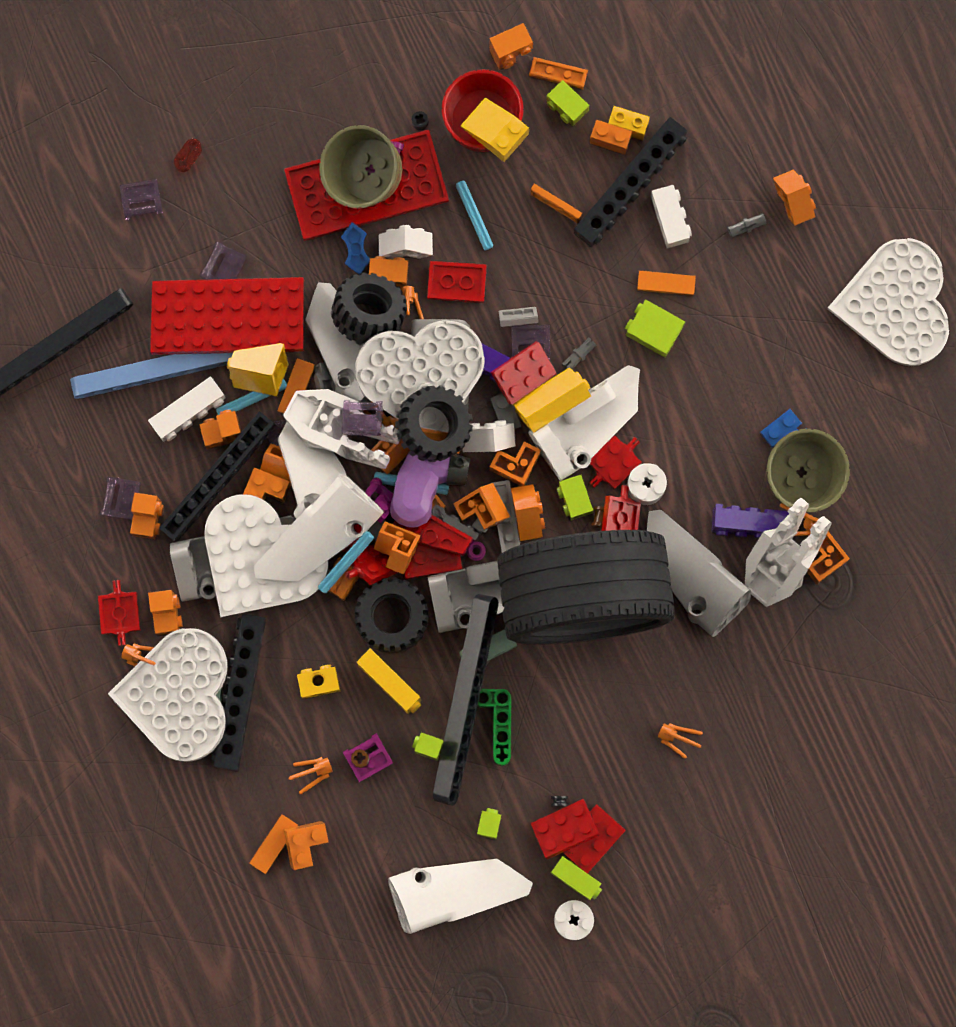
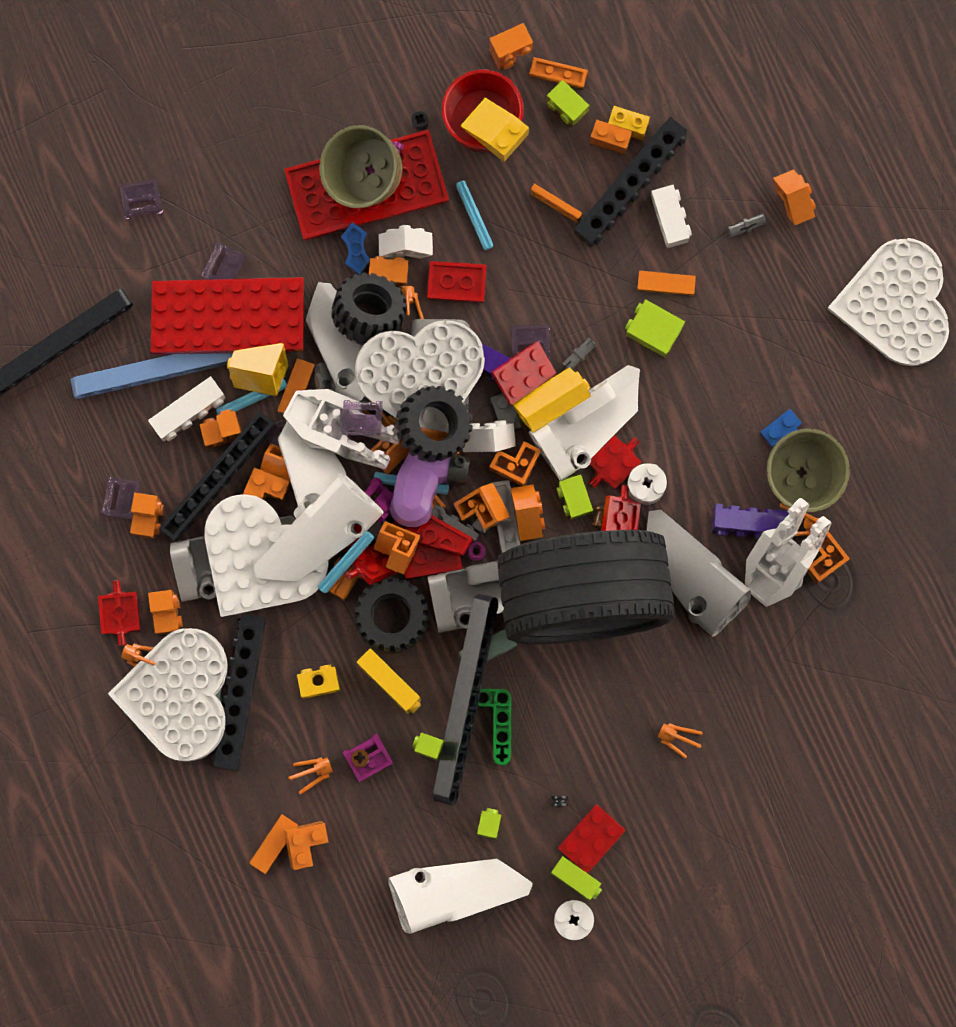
clear red beam [174,138,202,172] -> none
light grey plate [499,307,538,327] -> none
red plate [531,799,600,859] -> none

